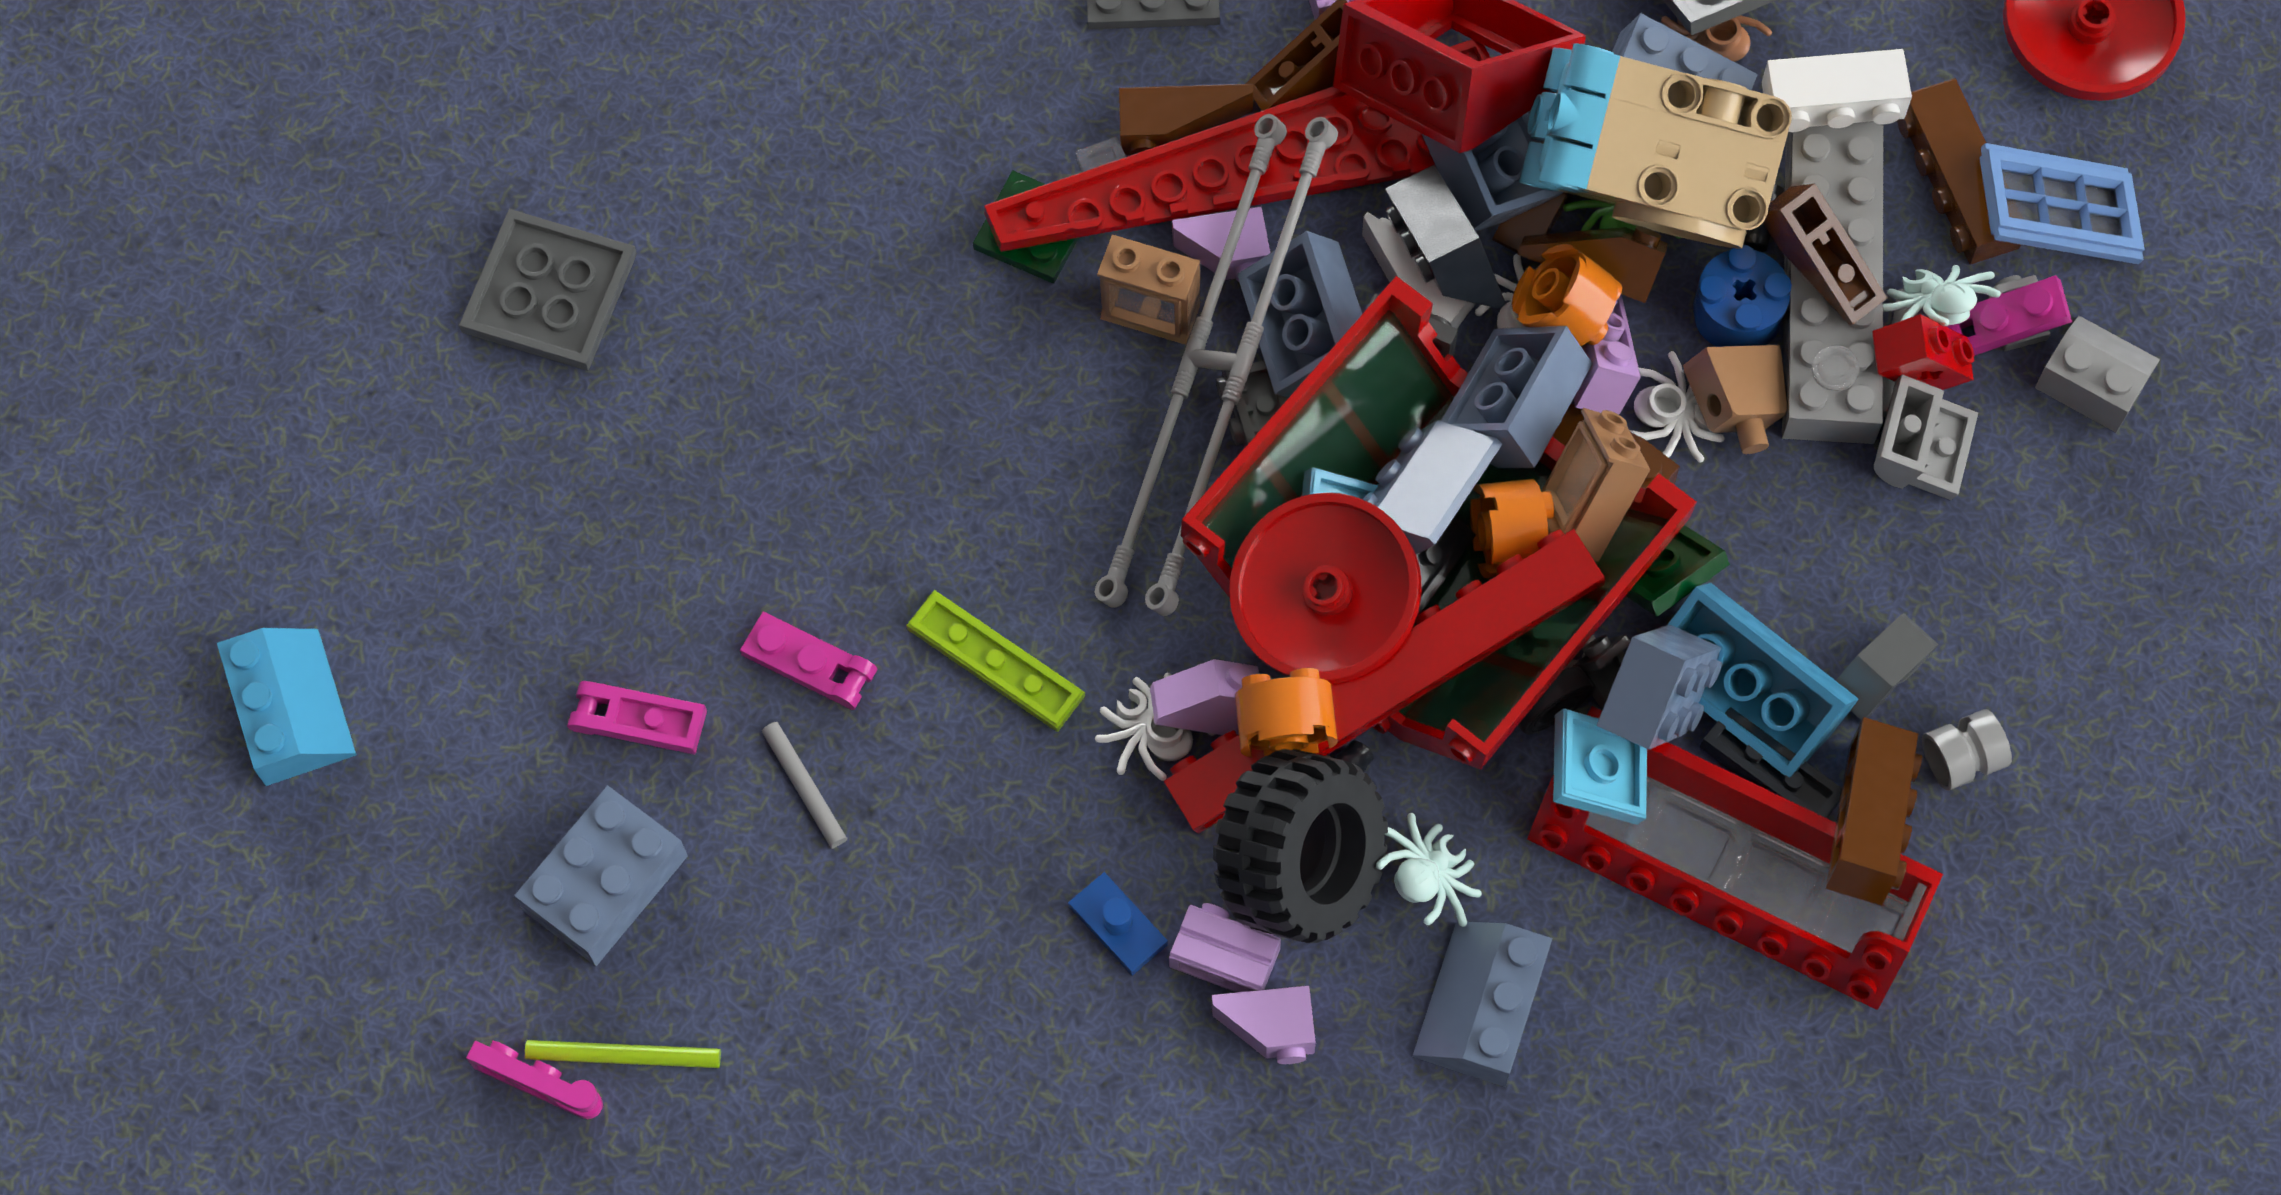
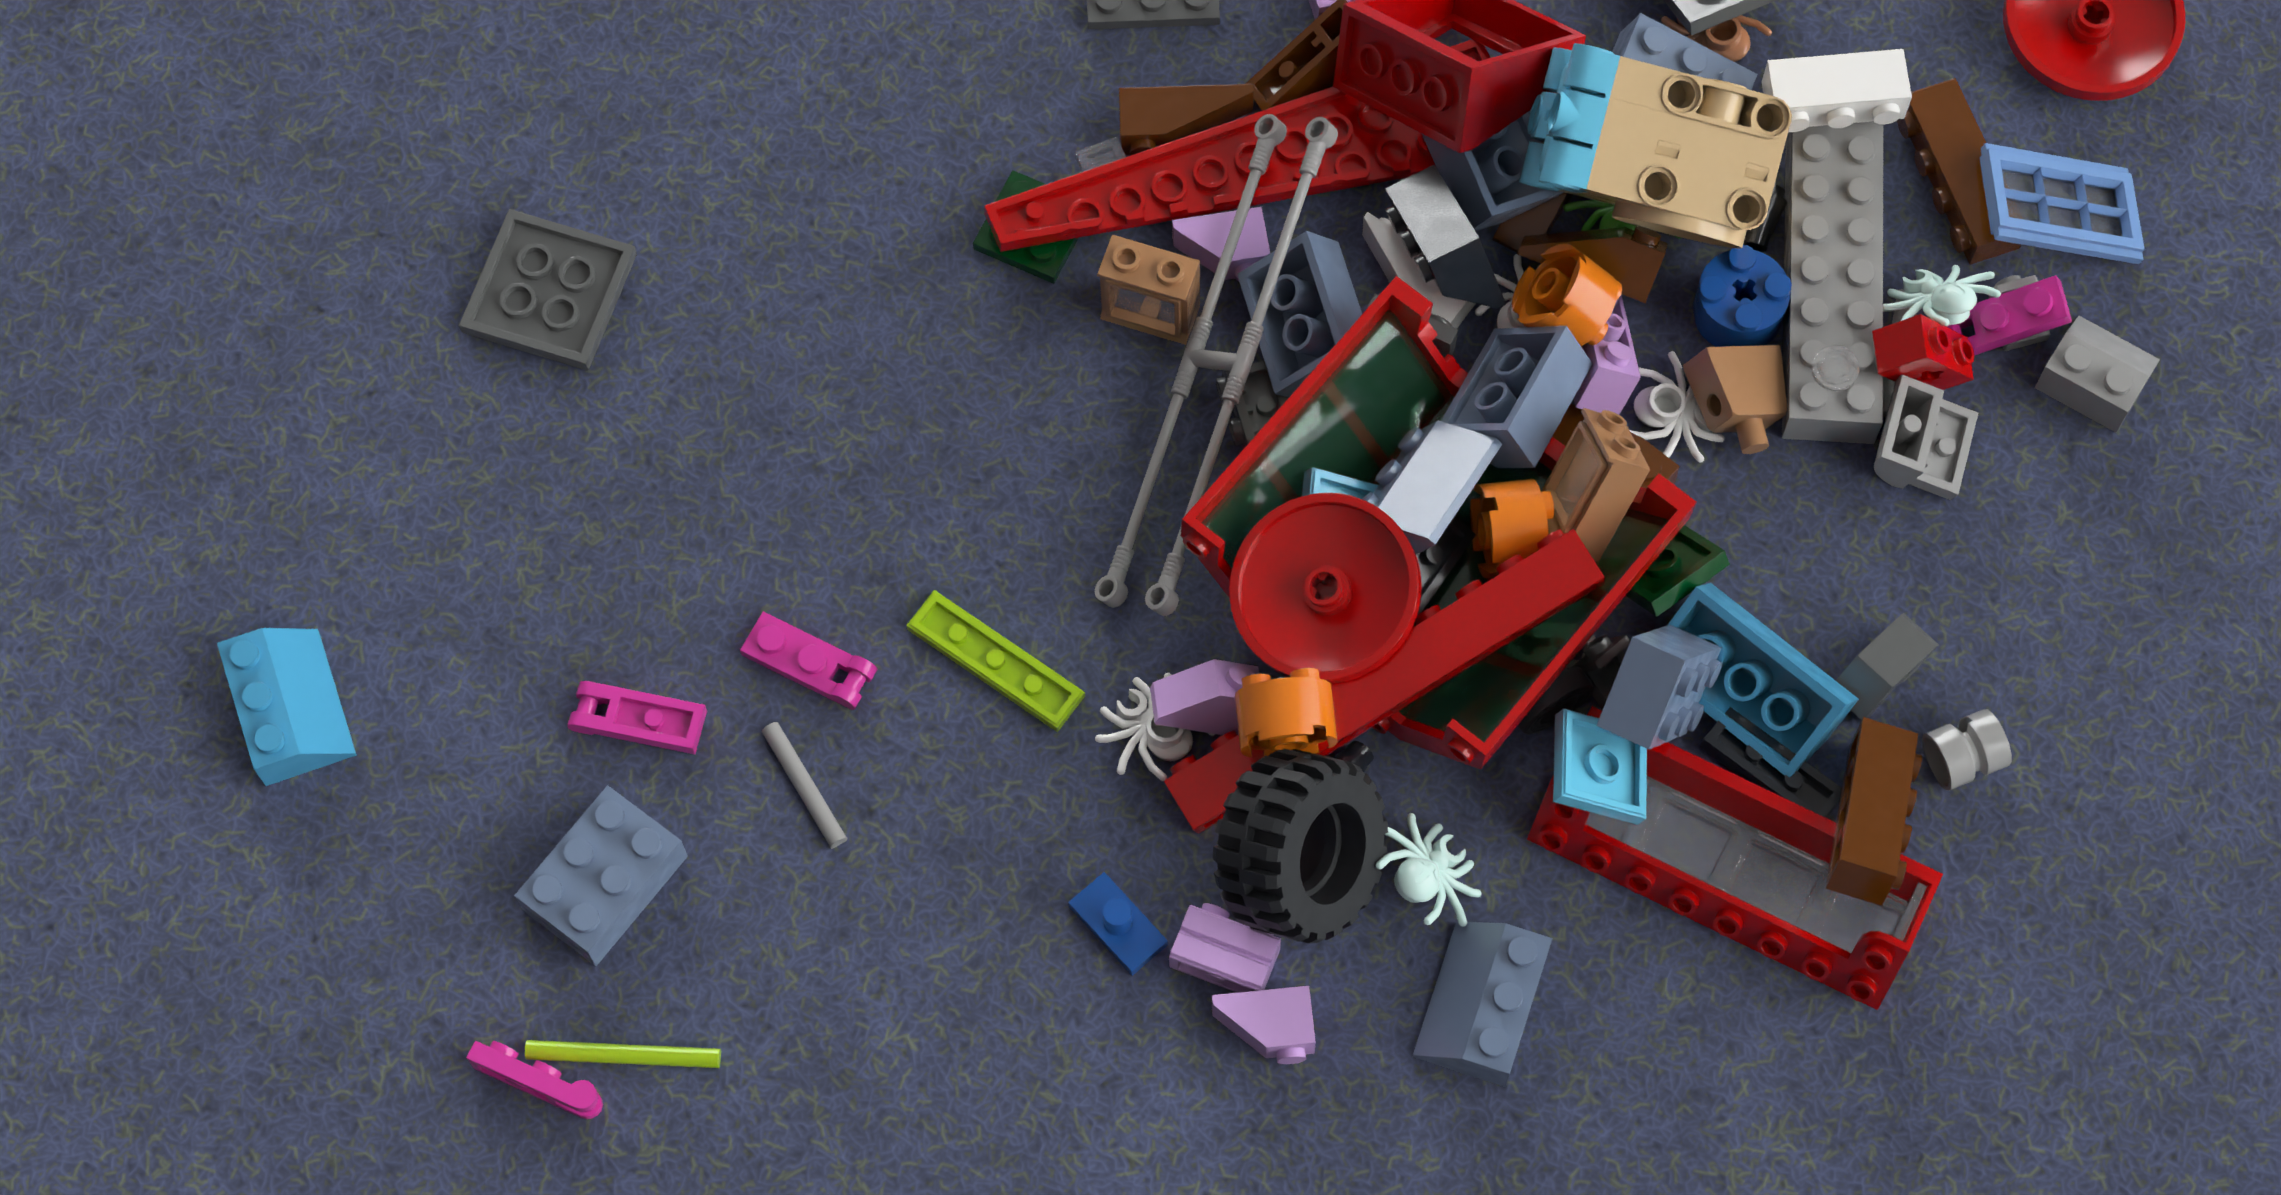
reddish brown slope [1763,183,1887,325] -> none

